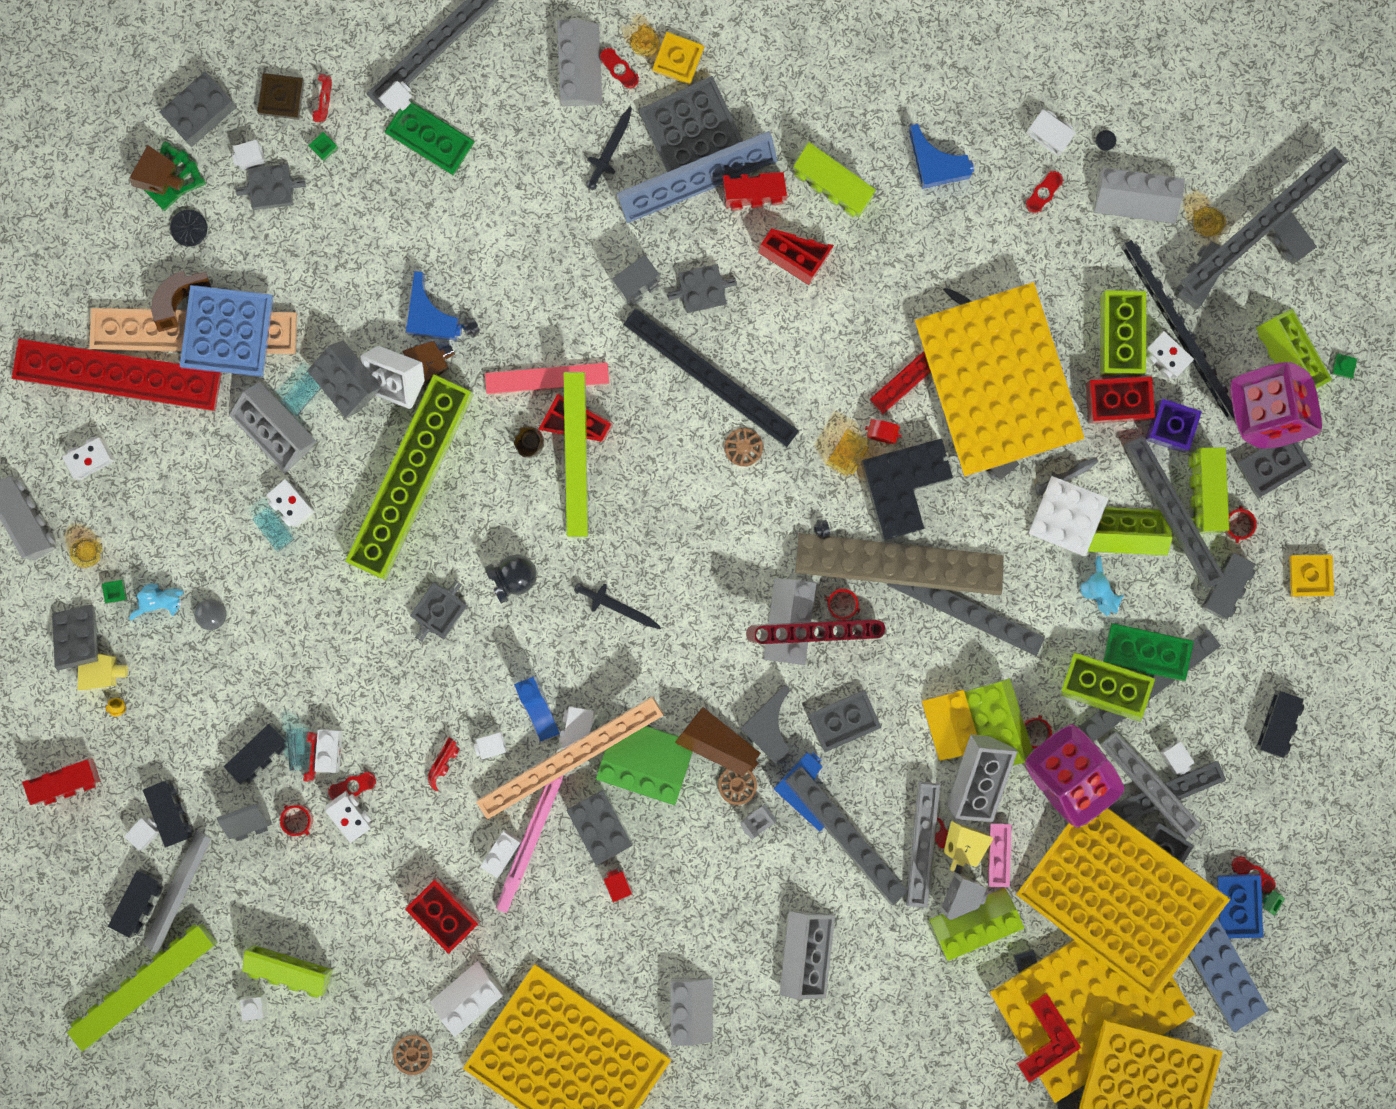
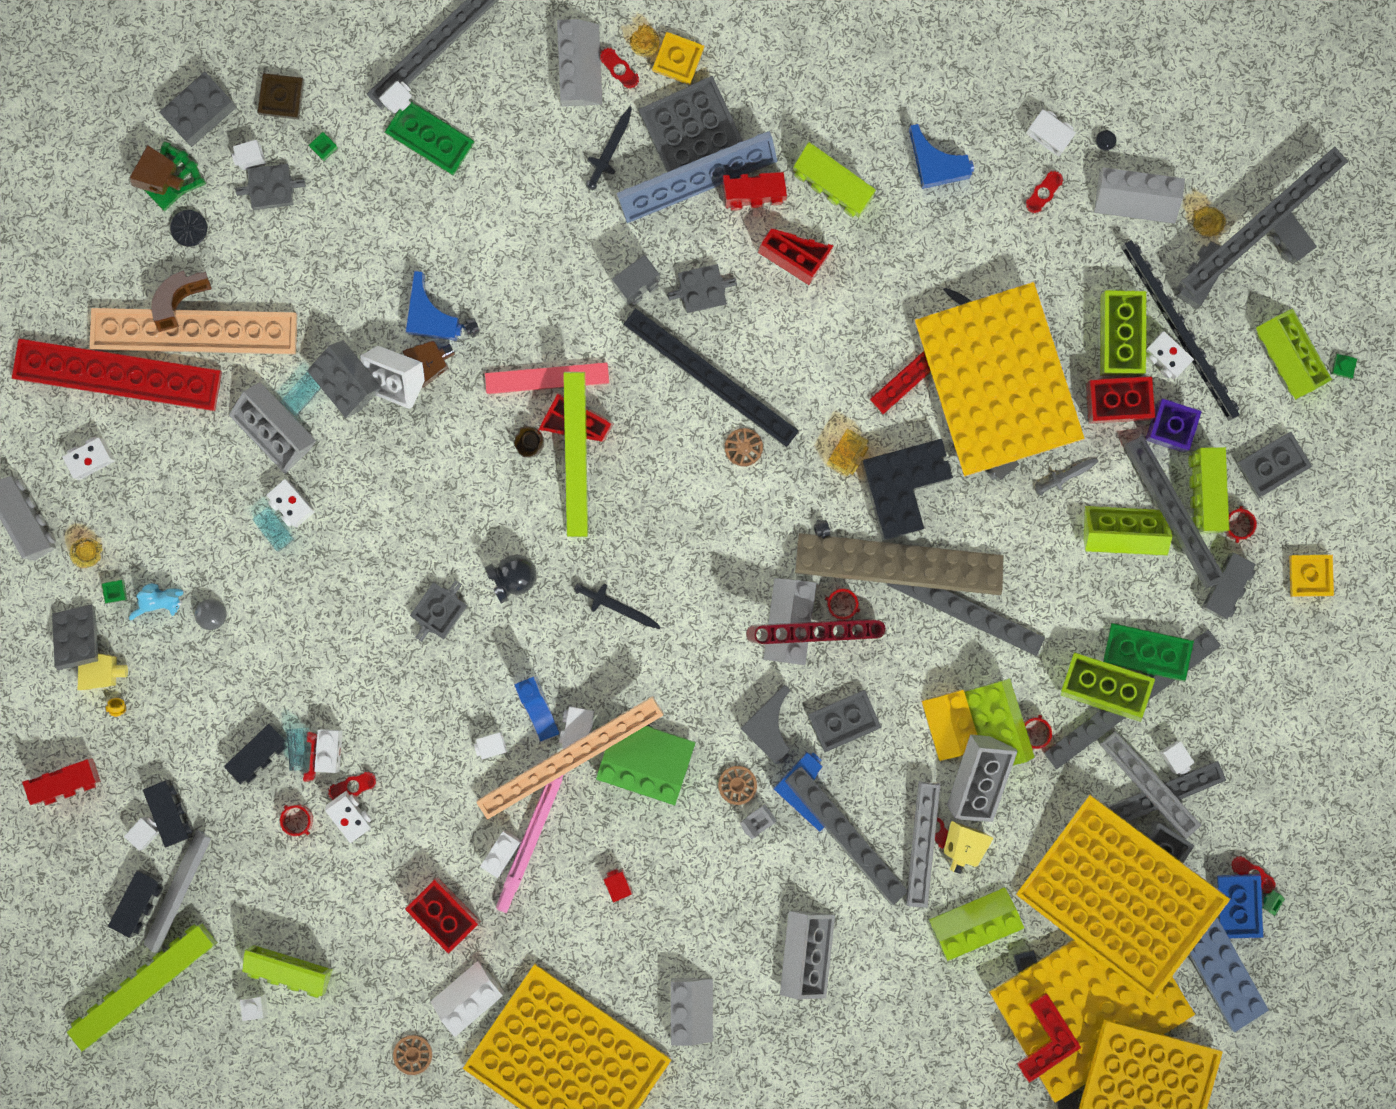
medium blue plate [180,285,274,377] -> none
dark grey slope [216,801,273,841] -> none
red piece [312,74,332,122] -> none
lime brick [345,375,474,580] -> none
red piece [428,737,460,791] -> none
dark grey brick [566,789,633,865] -> none
reddish brown slope [675,707,761,776] -> none
red piece [865,419,902,444] -> none
light grey slope [940,873,988,920] -> none
bright pink plate [988,823,1012,887] -> none
magenta piece [1025,724,1124,828] -> none
white plate [1029,476,1109,556] -> none
medium azure animal [1081,556,1124,616] -> none
magenta piece [1230,362,1322,449] -> none
black brick [1255,691,1304,758] -> none

